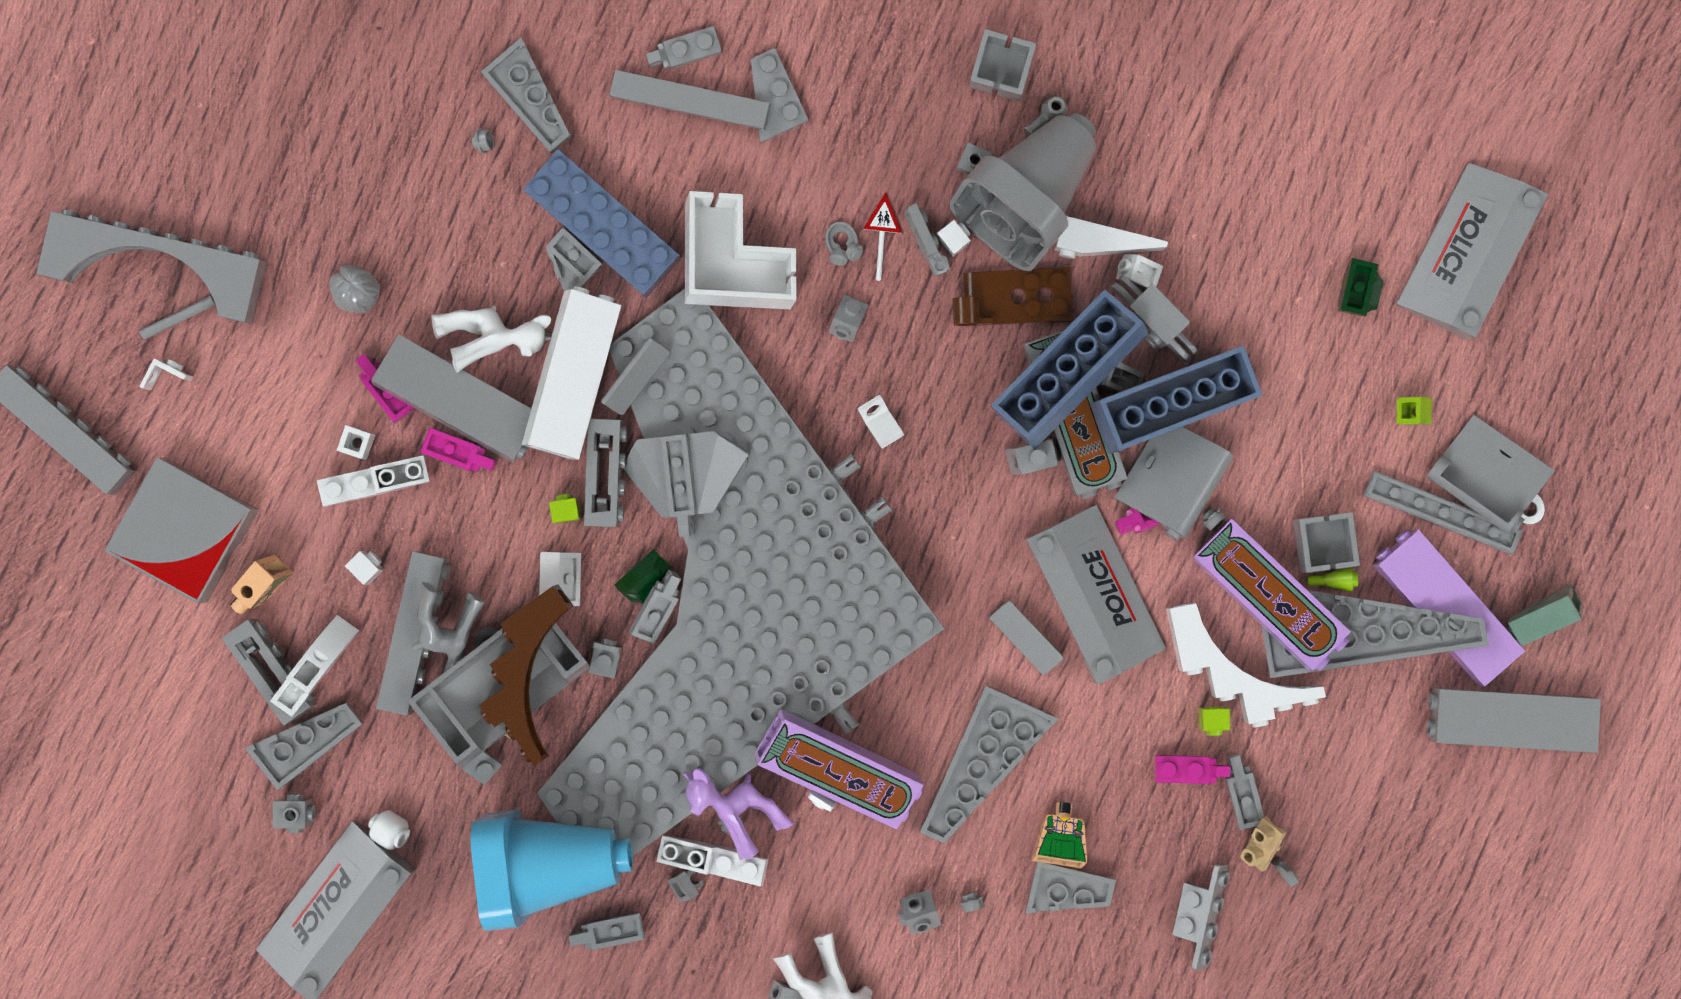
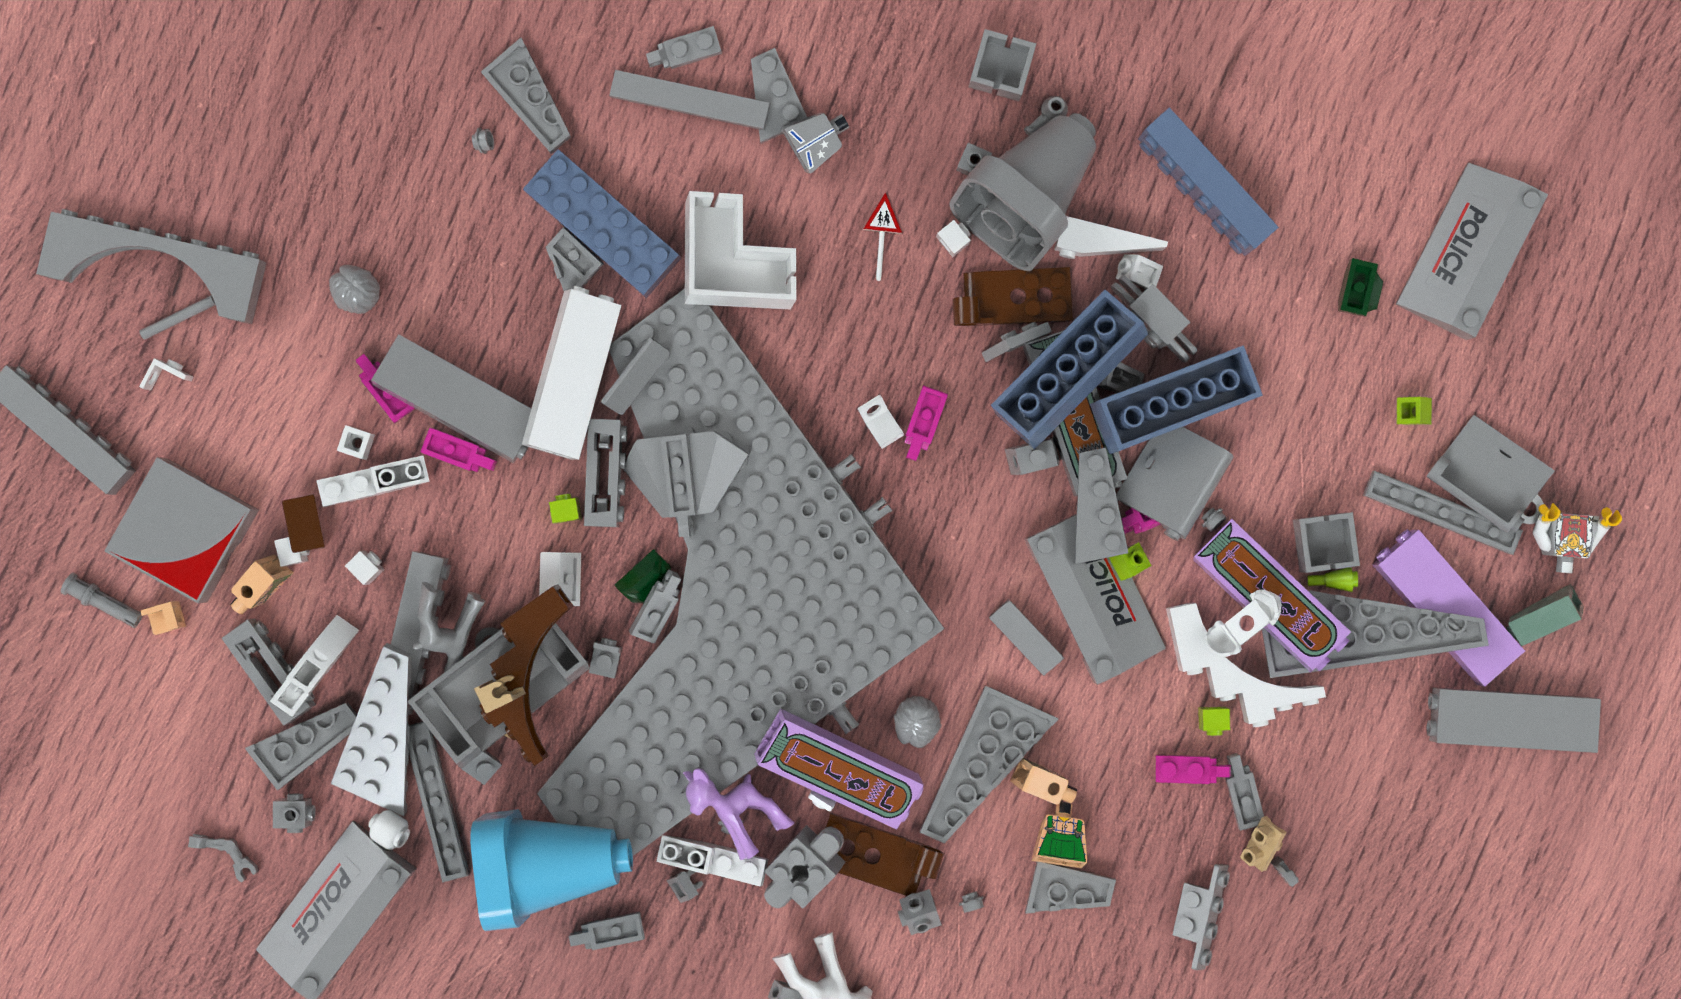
white animal [431,306,552,373] -> none
light grey piece [825,222,863,266] -> none
light grey bracket [829,295,868,342] -> none
light grey hinge [904,203,950,277] -> none
none -> light grey pin [60,572,142,628]
none -> light nougat panel [140,601,186,635]
none -> light grey piece [188,834,258,882]
none -> white plate [274,537,310,567]
none -> reddish brown panel [282,494,325,553]
none -> wing [331,643,412,816]
none -> light grey tile [409,722,470,883]
none -> tan hinge [474,675,526,713]
none -> light grey brick [764,825,845,908]
none -> light grey torso [781,113,849,174]
none -> reddish brown hinge [825,813,945,896]
none -> light grey hair [894,696,942,748]
none -> dark pink hinge [904,385,948,461]
none -> light grey wing [982,322,1052,362]
none -> light nougat torso [1010,758,1077,805]
none -> light grey wing [1075,448,1128,564]
none -> lime plate [1109,542,1152,581]
none -> sand blue brick [1138,107,1279,256]
none -> white piece [1205,590,1282,657]
none -> torso [1533,503,1622,573]

